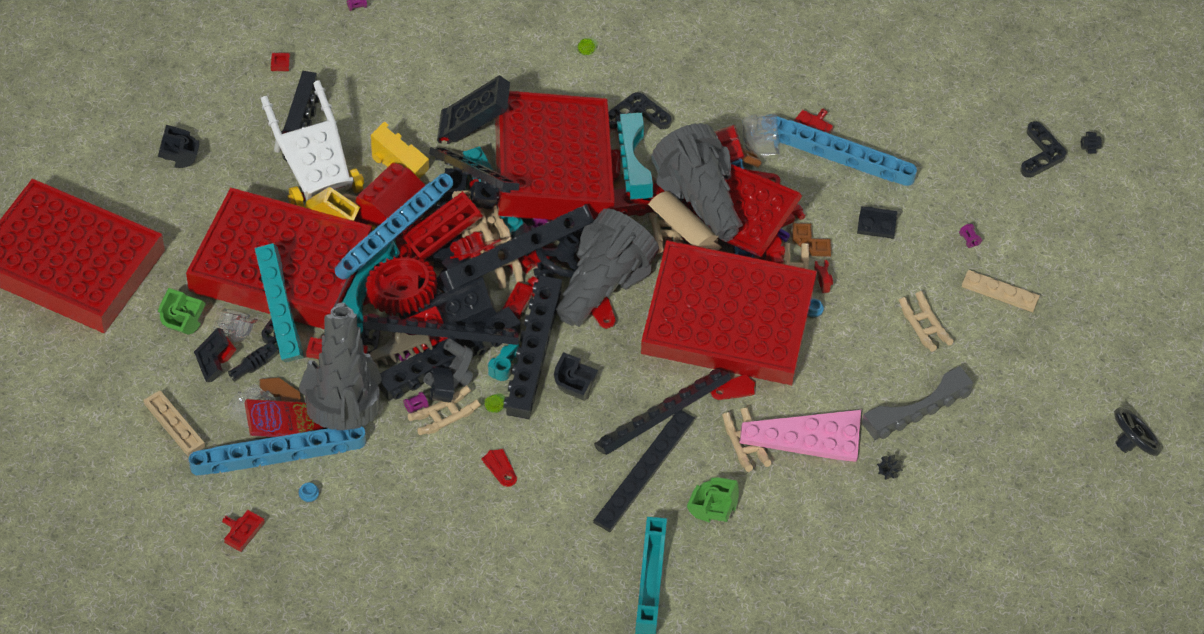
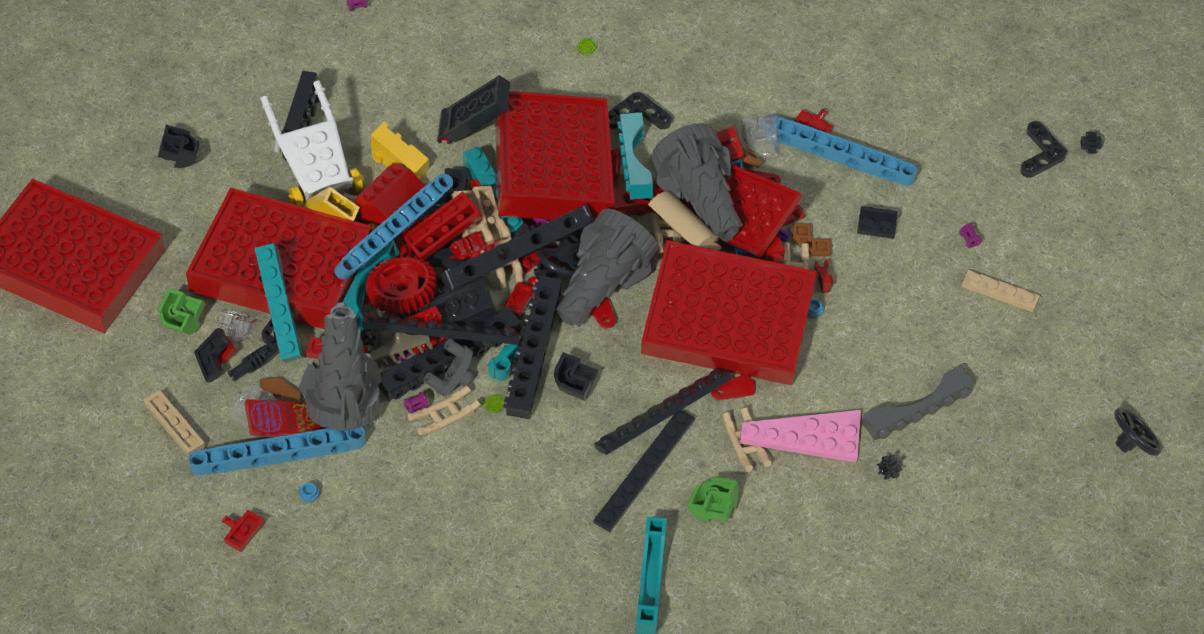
red plate [271,53,290,71] -> none
black plate [429,147,520,193] -> none
black panel [430,367,454,403] -> none
black brick [470,181,499,209] -> none
red piece [481,449,517,487] -> none
tan piece [899,291,954,352] -> none

